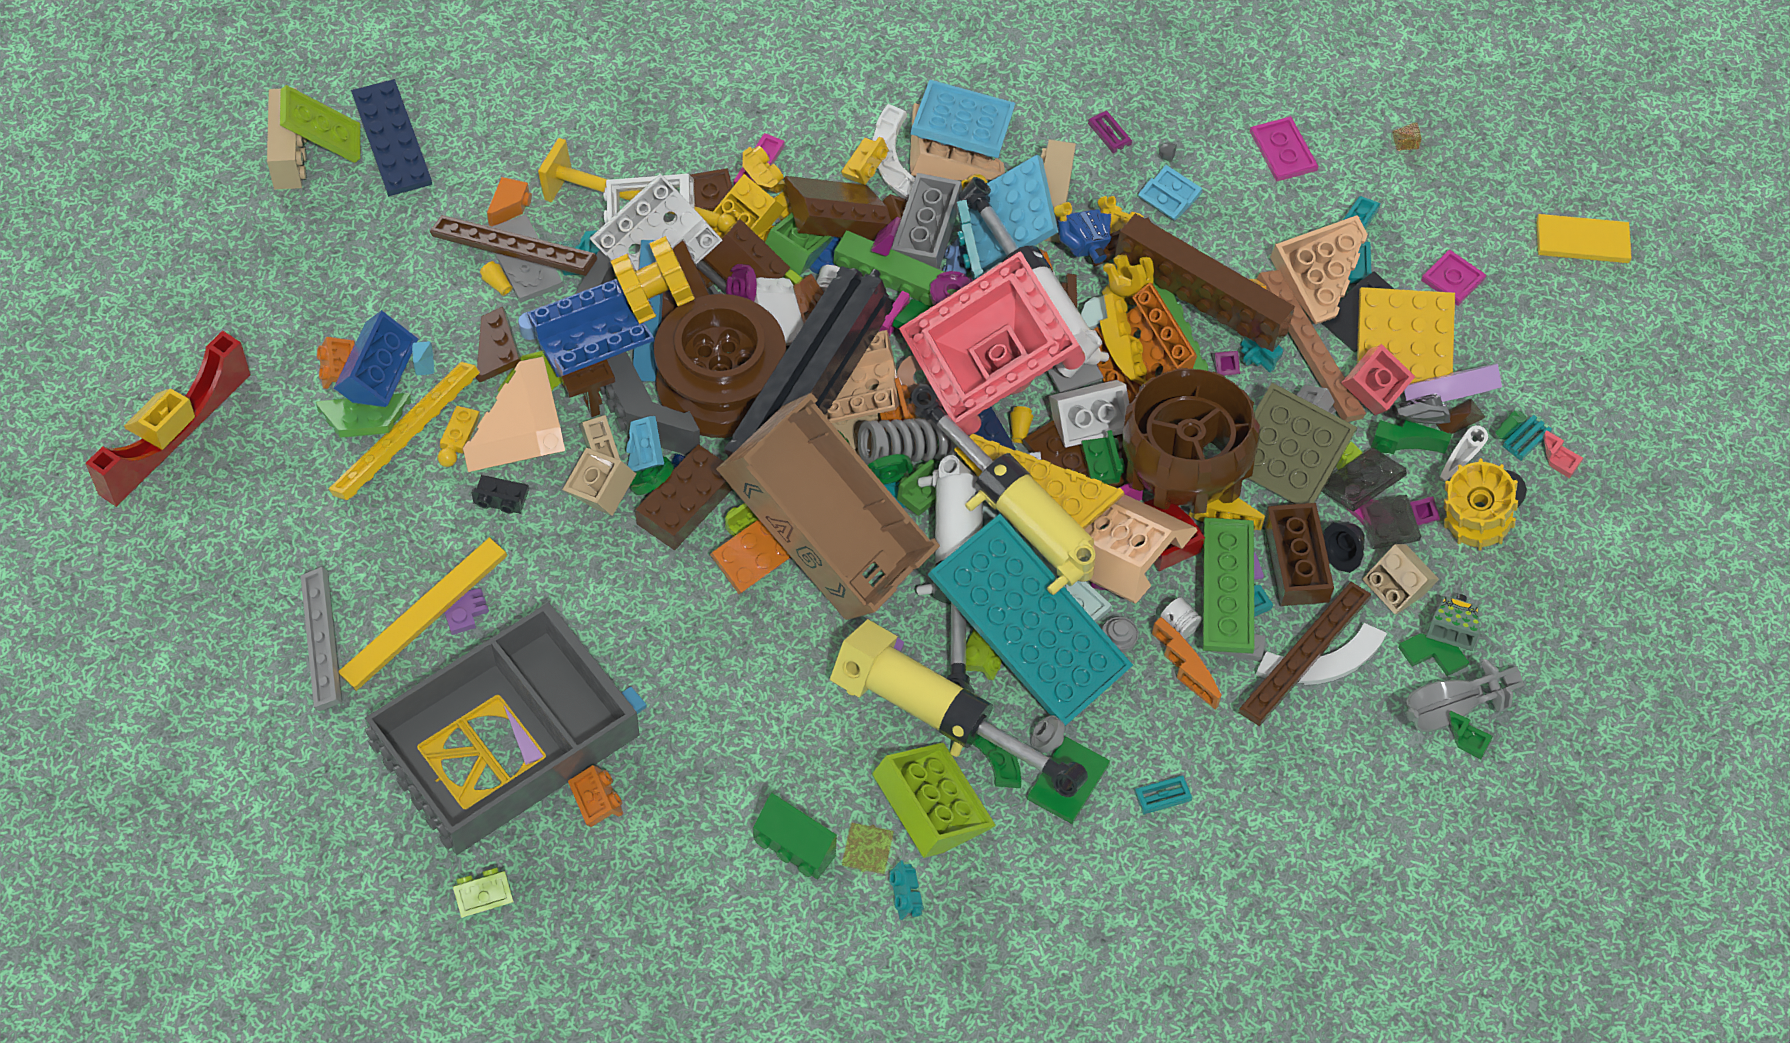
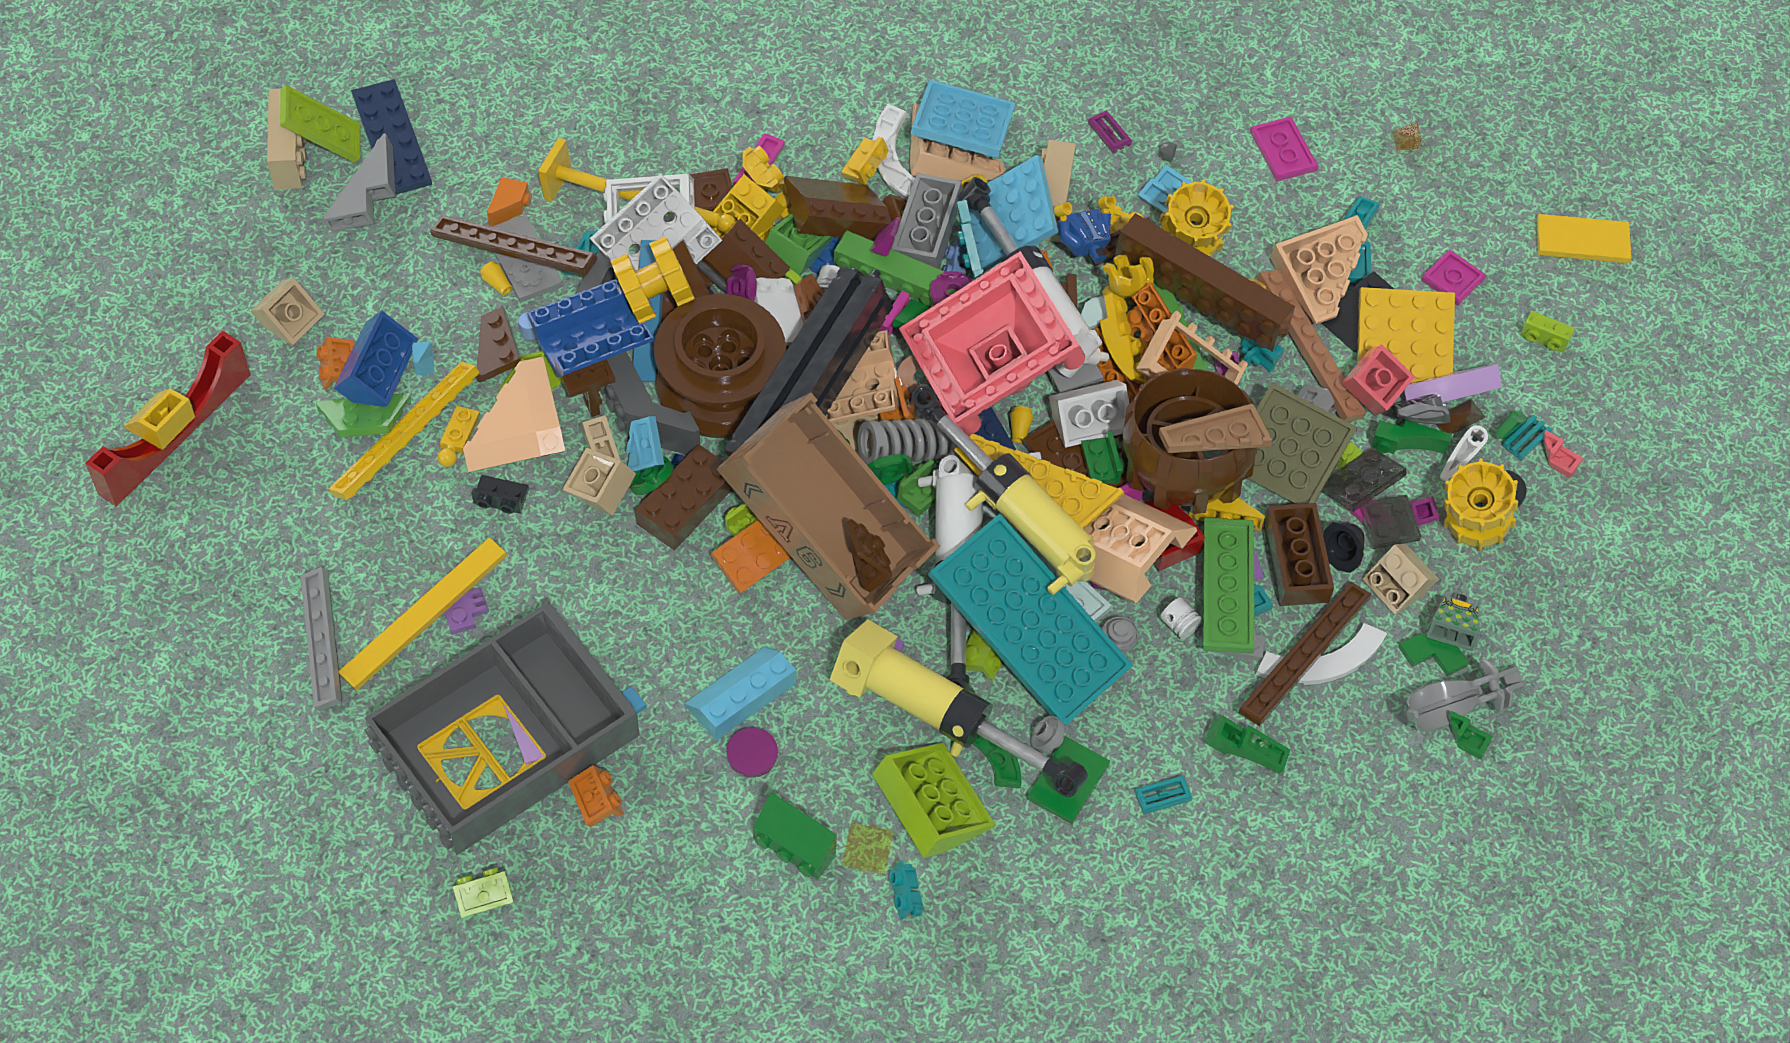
orange slope [1152,617,1222,709] -> none
none -> tan slope [251,278,324,345]
none -> light grey slope [324,133,395,232]
none -> medium azure slope [684,647,796,741]
none -> magenta tile [727,727,778,778]
none -> reddish brown bracket [847,519,893,593]
none -> light nougat hinge [1137,311,1248,385]
none -> yellow piece [1159,179,1234,257]
none -> medium nougat wing [1159,404,1272,453]
none -> green slope [1205,716,1290,774]
none -> lime bracket [1520,311,1575,353]

